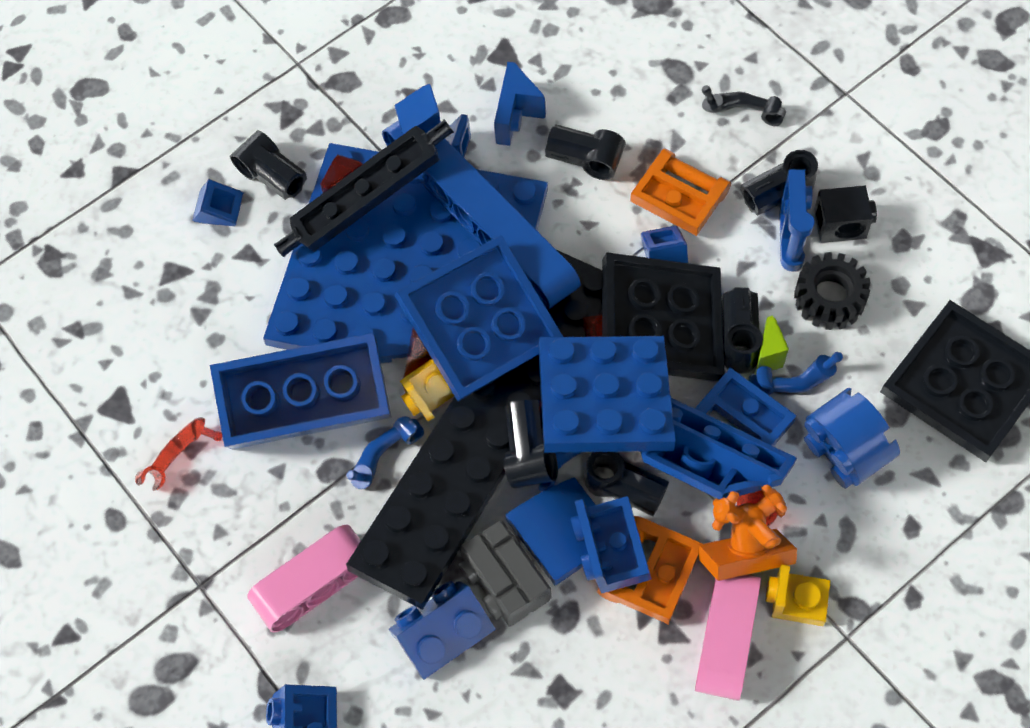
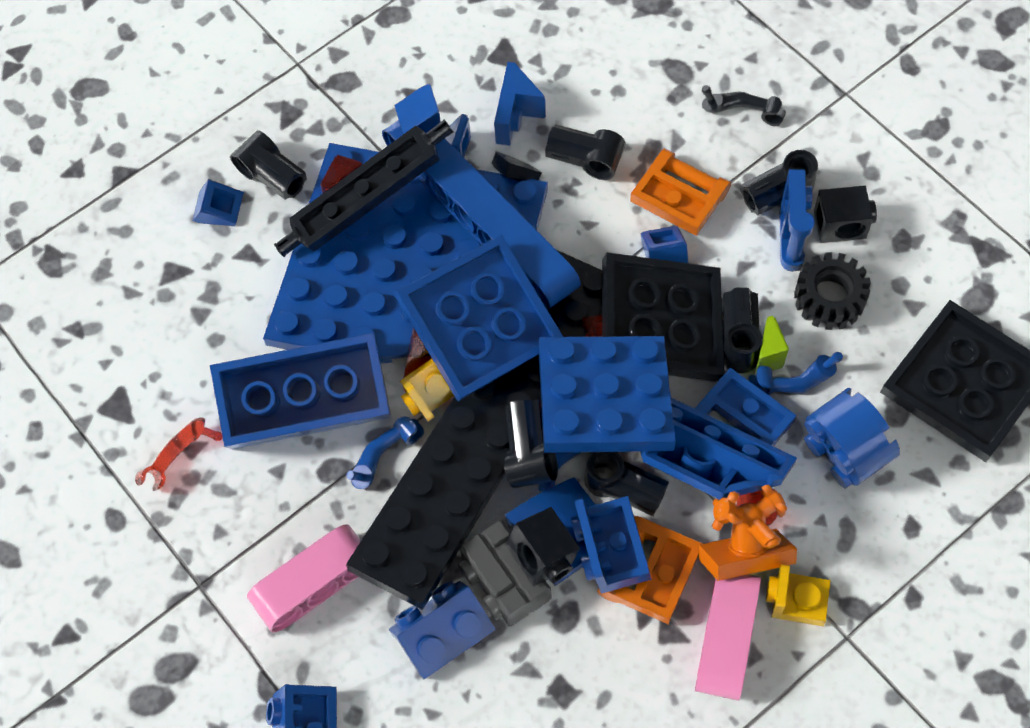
none -> black tile [491,151,542,181]
none -> black brick [506,507,580,586]

